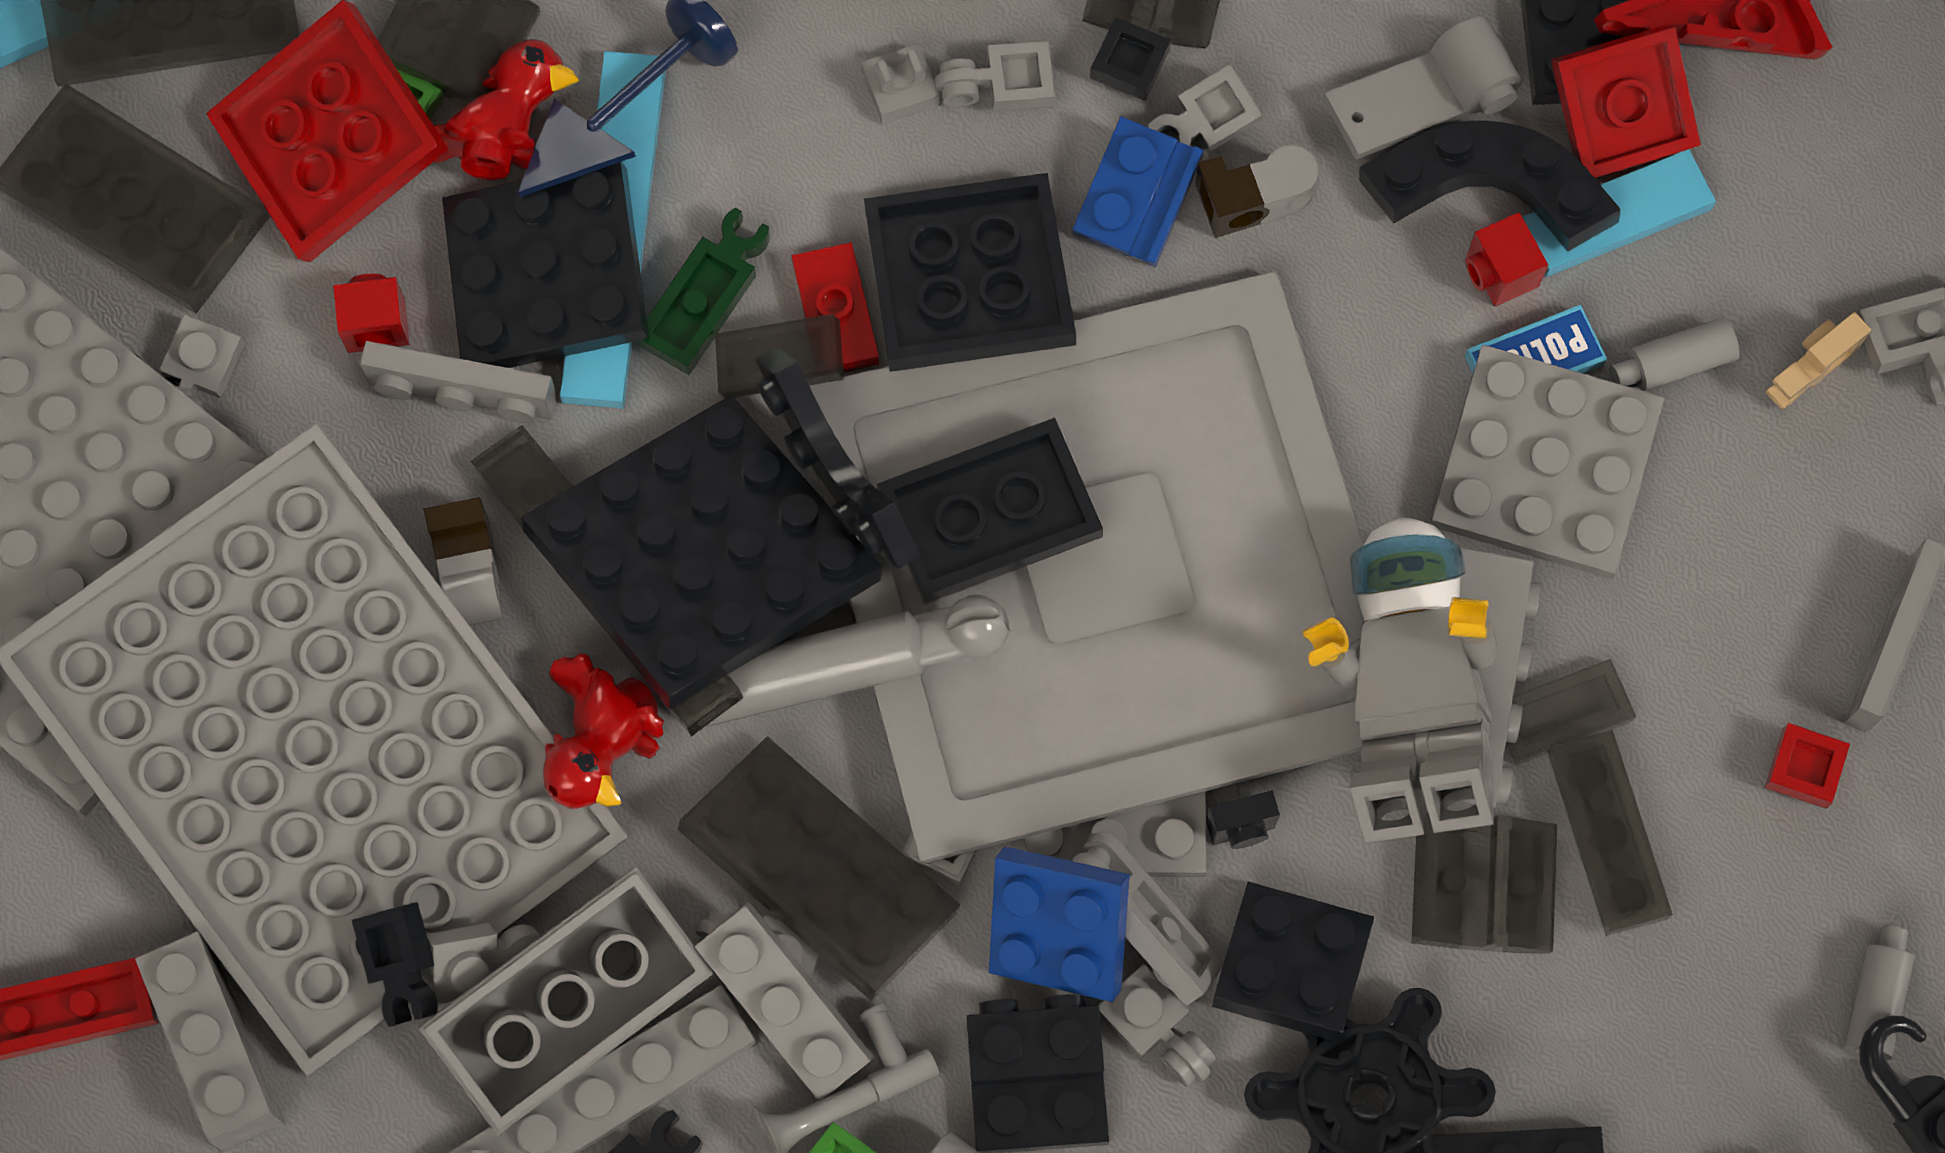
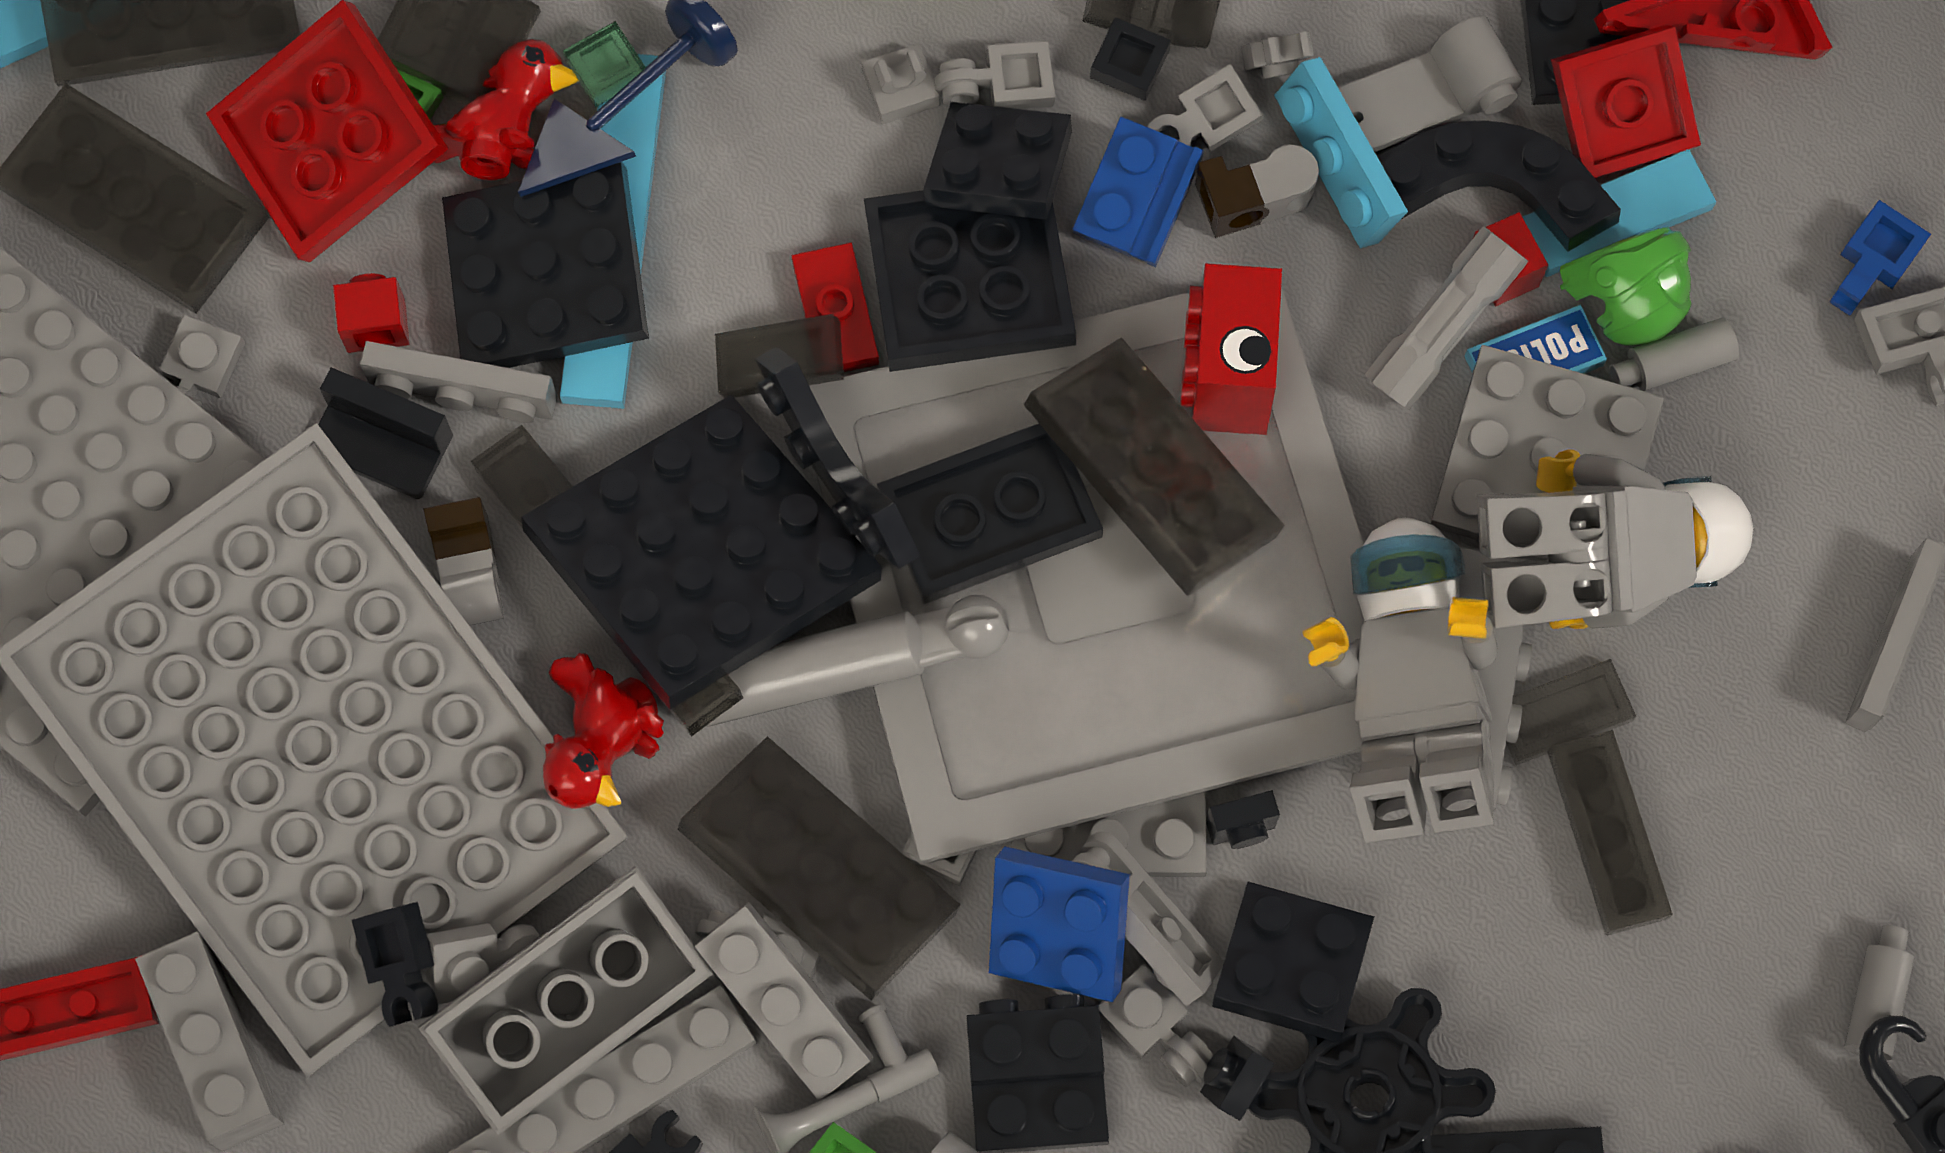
dark green plate [636,207,770,375] -> none
clear smoke slope [1411,811,1557,954] -> none
red plate [1764,723,1850,809] -> none
tan plate [1765,312,1872,411] -> none
none -> black panel [318,367,453,499]
none -> clear green tile [563,21,646,107]
none -> black plate [923,102,1072,220]
none -> clear smoke plate [1024,337,1285,597]
none -> red brick [1180,263,1282,435]
none -> black plate [1200,1036,1275,1121]
none -> light grey plate [1241,31,1314,79]
none -> medium azure plate [1274,57,1408,249]
none -> light grey axle [1364,226,1529,410]
none -> light grey piece [1476,449,1754,629]
none -> bright green helmet [1560,227,1691,345]
none -> blue plate [1830,200,1931,316]

